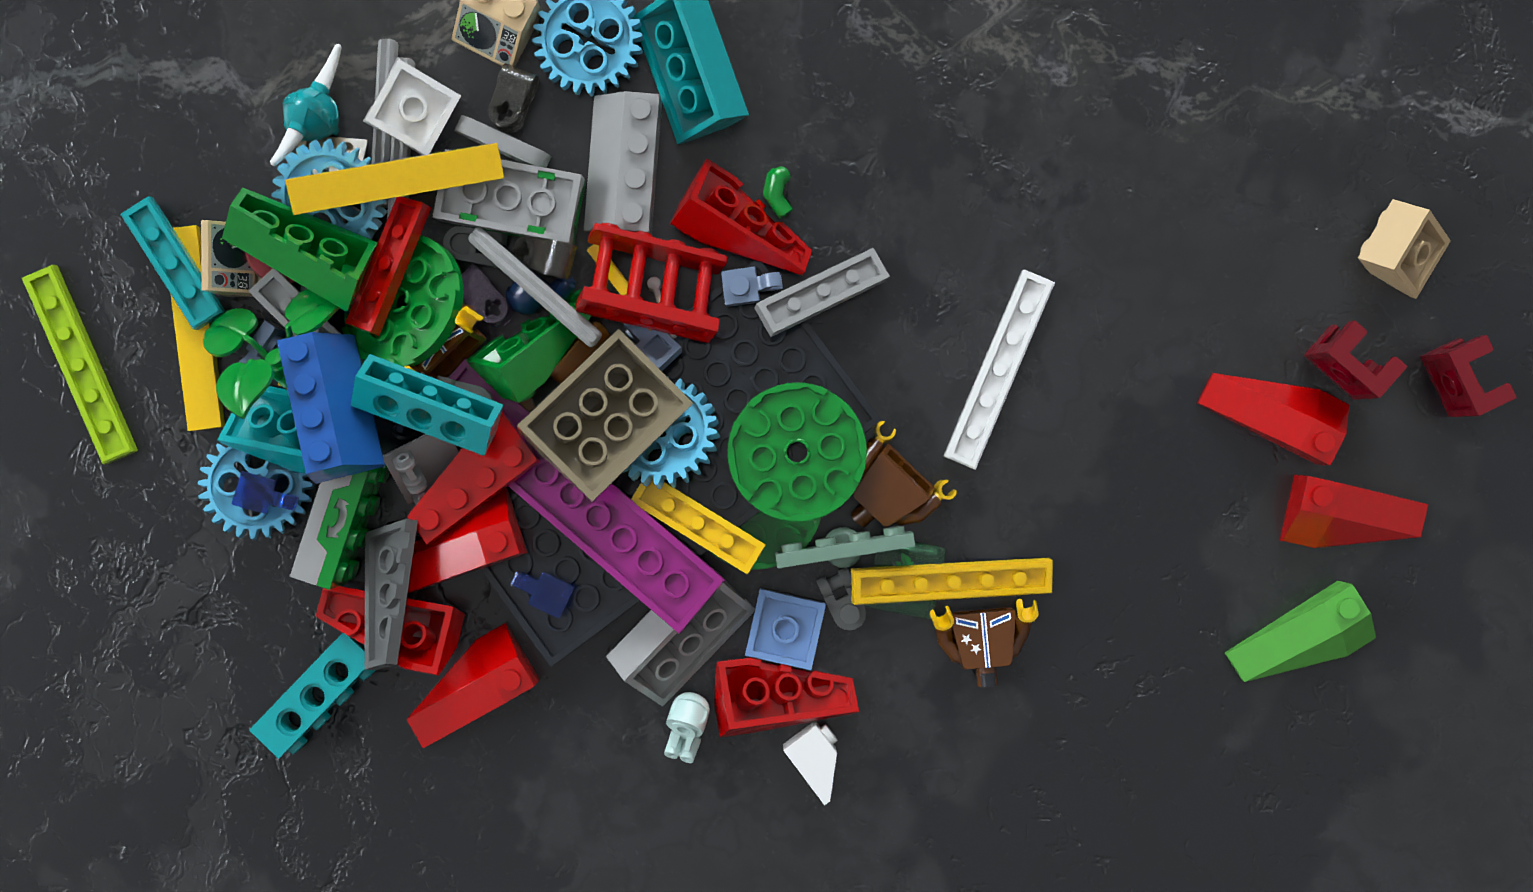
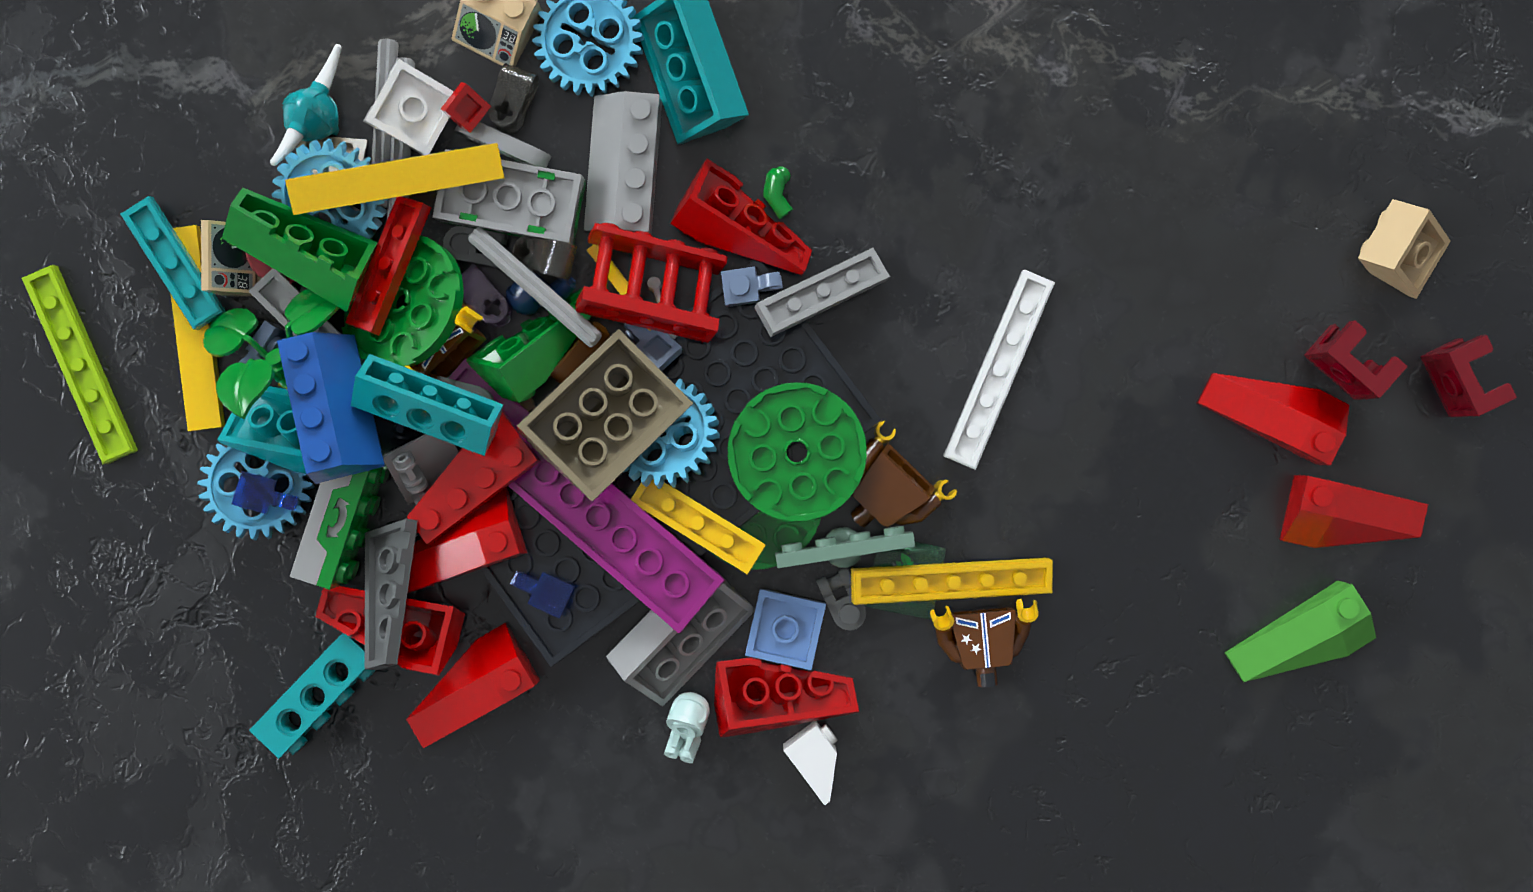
none -> red plate [440,82,491,133]

